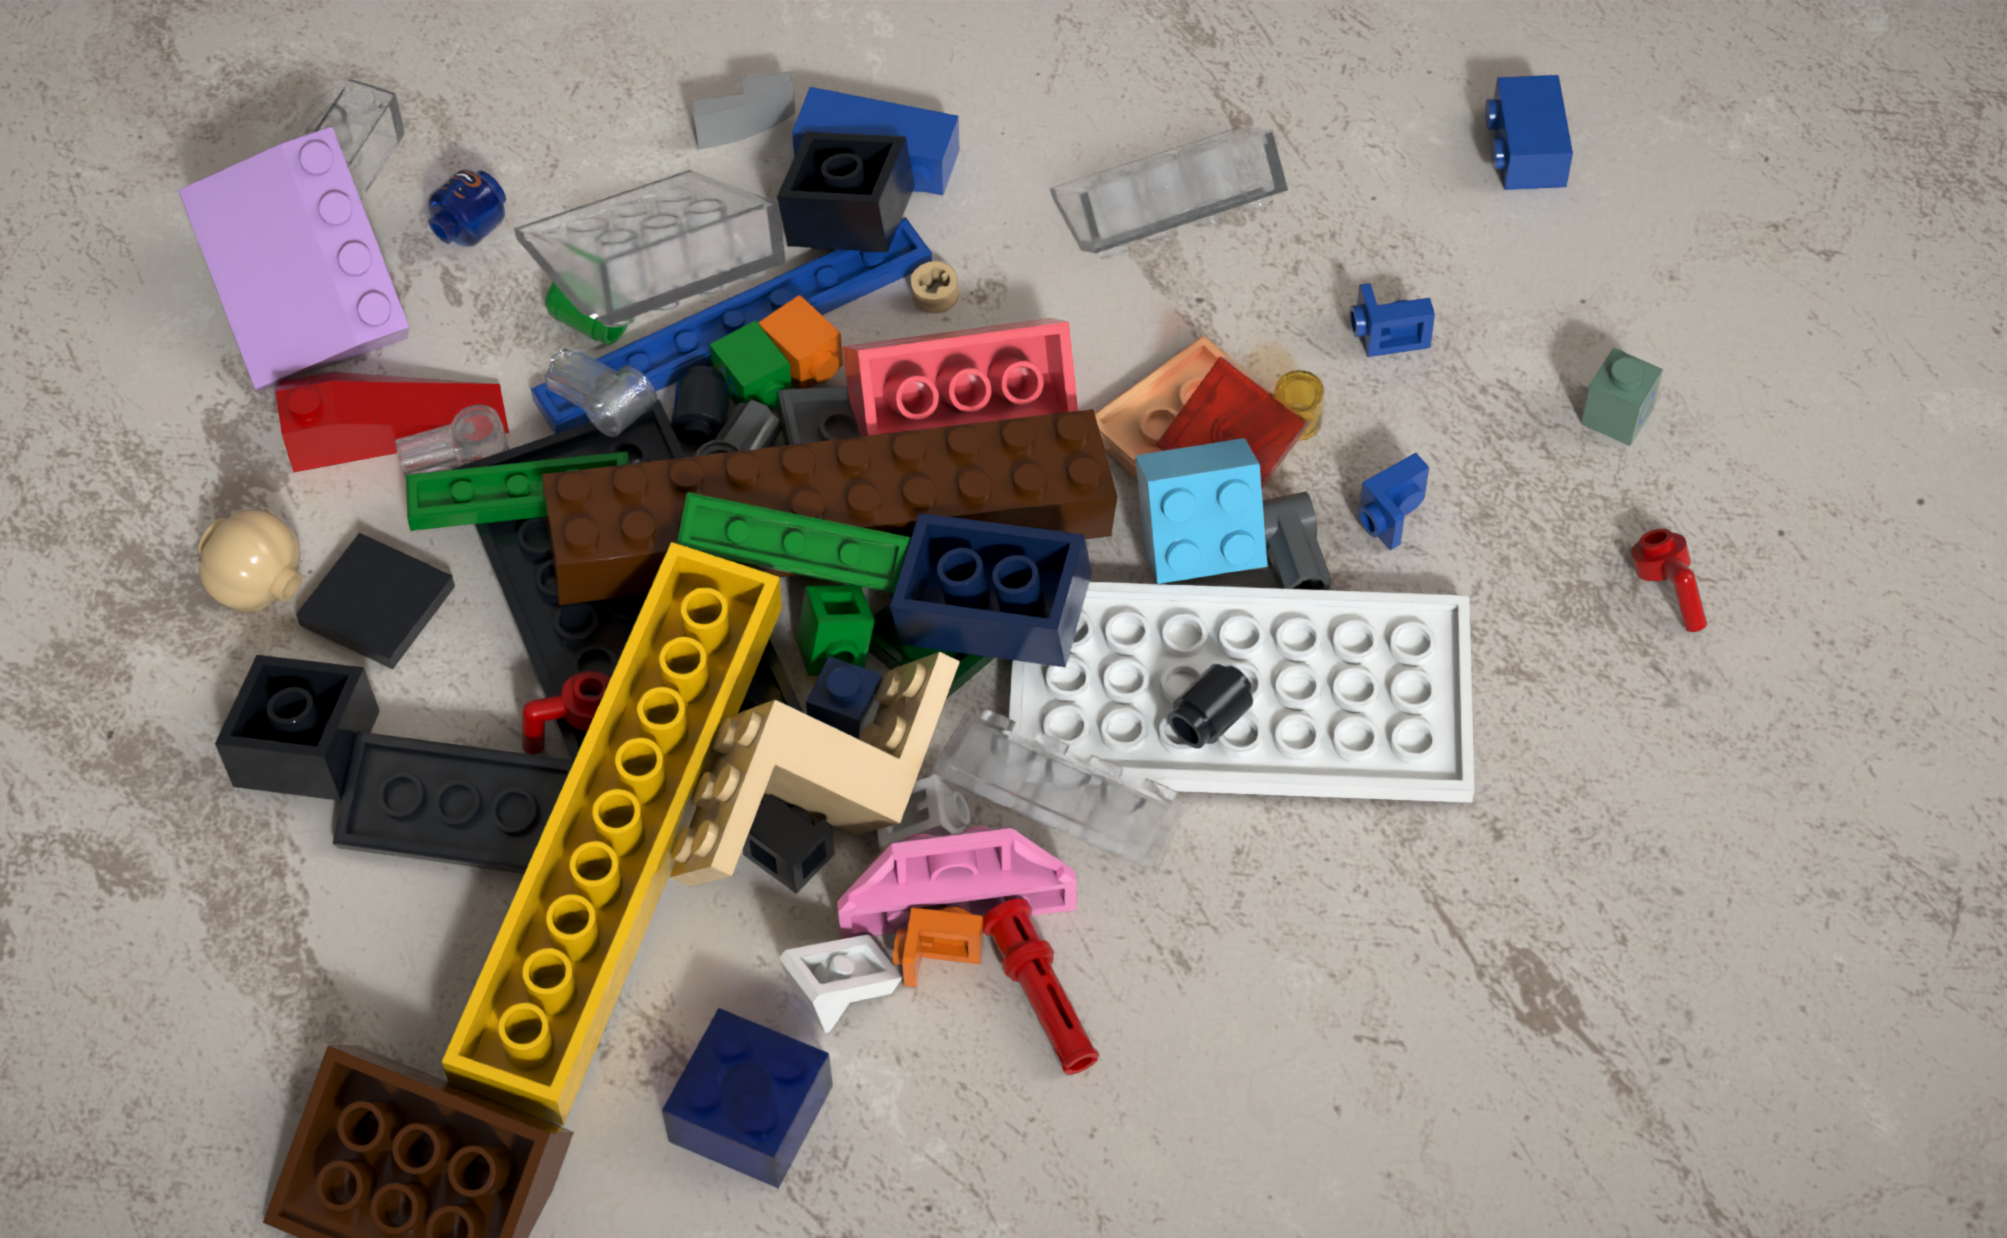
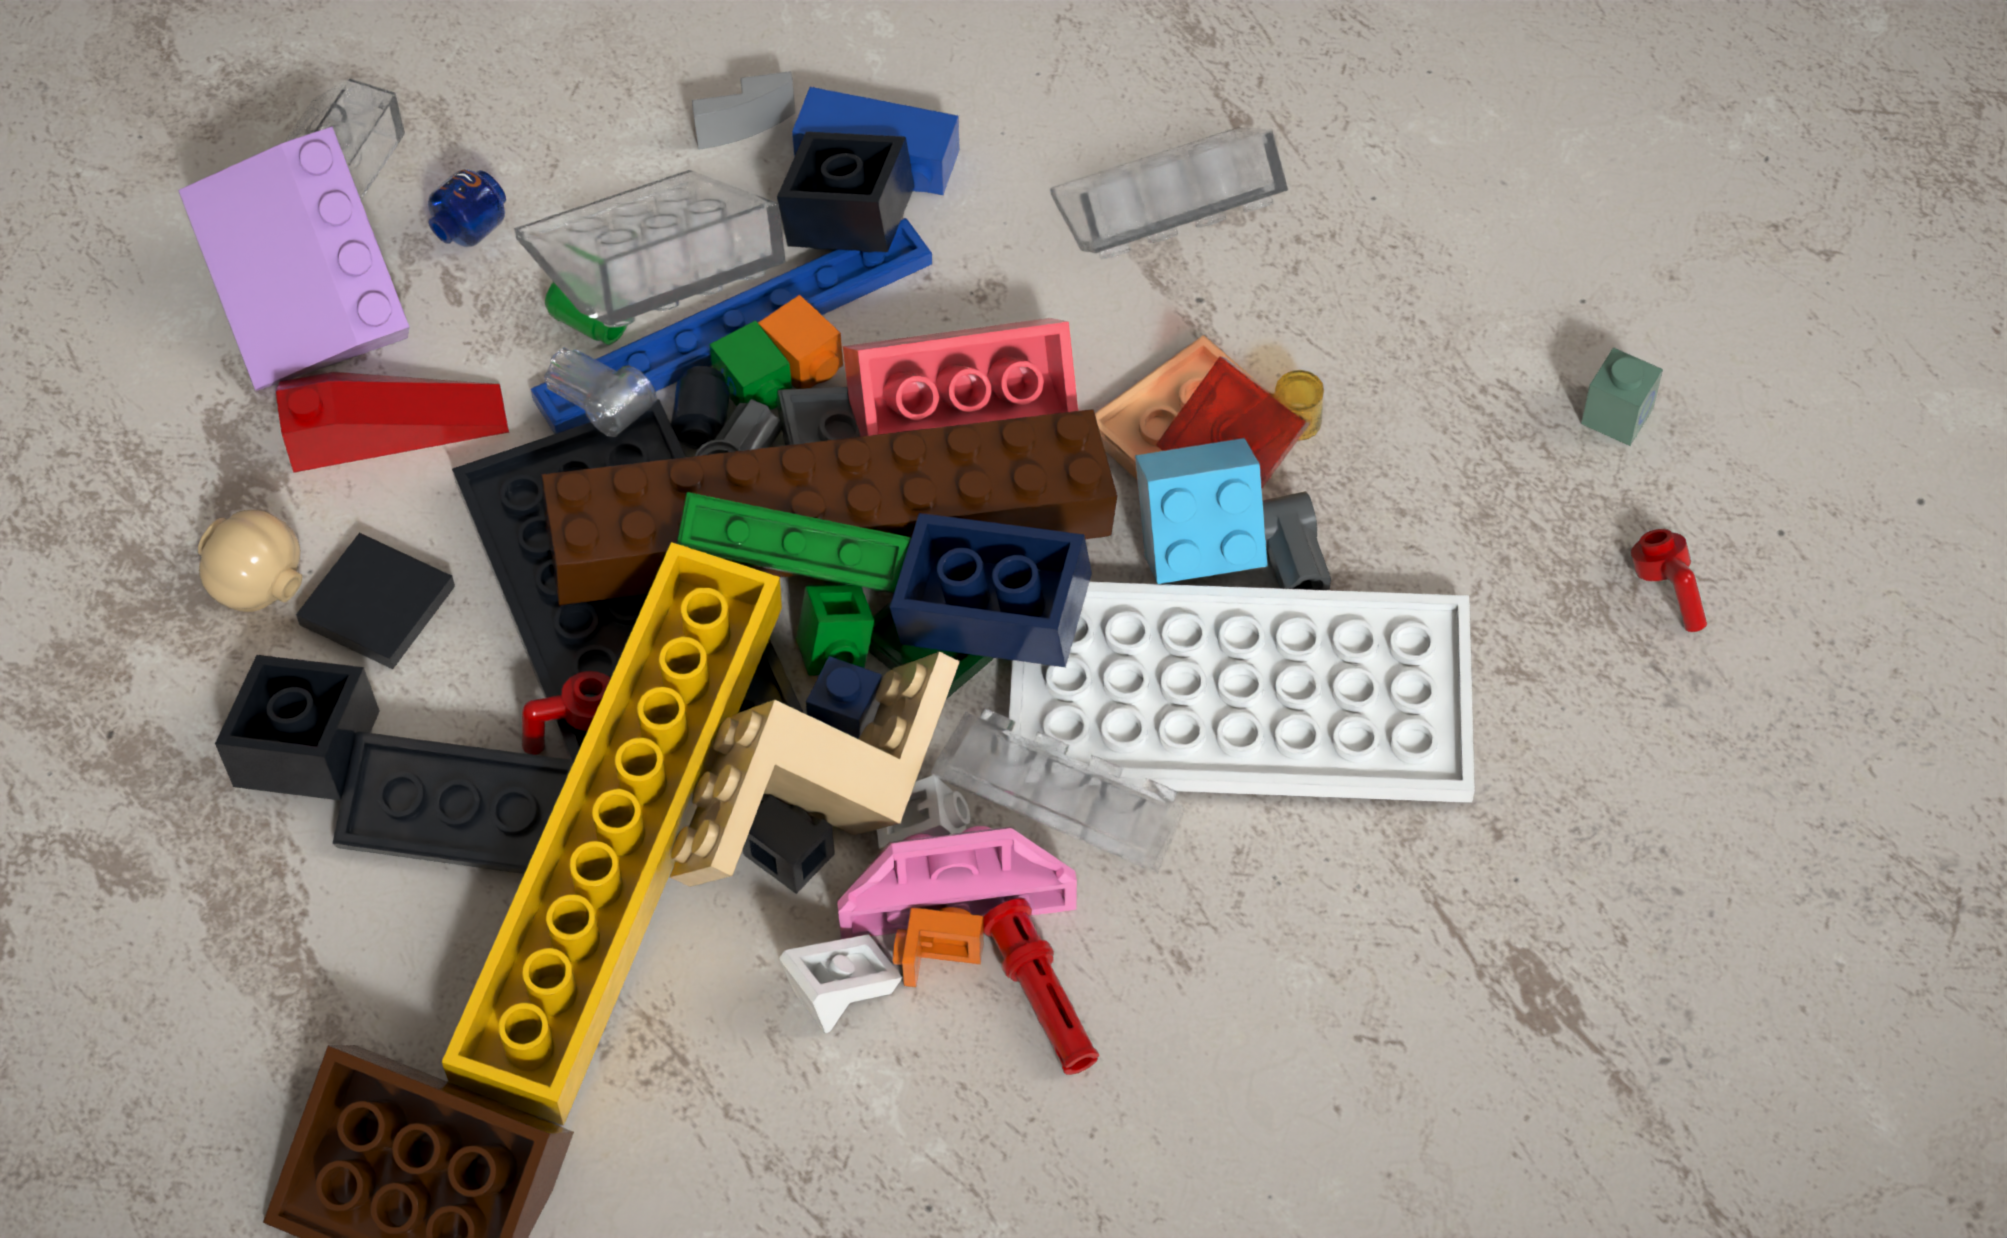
clear piece [395,405,510,479] -> none
green tile [406,451,629,531] -> none
clear blue brick [662,1008,833,1189] -> none
tan bush [911,261,959,313] -> none
black brick [1168,664,1253,749] -> none
blue bracket [1349,283,1435,357] -> none
blue bracket [1358,453,1429,550] -> none
blue brick [1485,75,1573,190] -> none

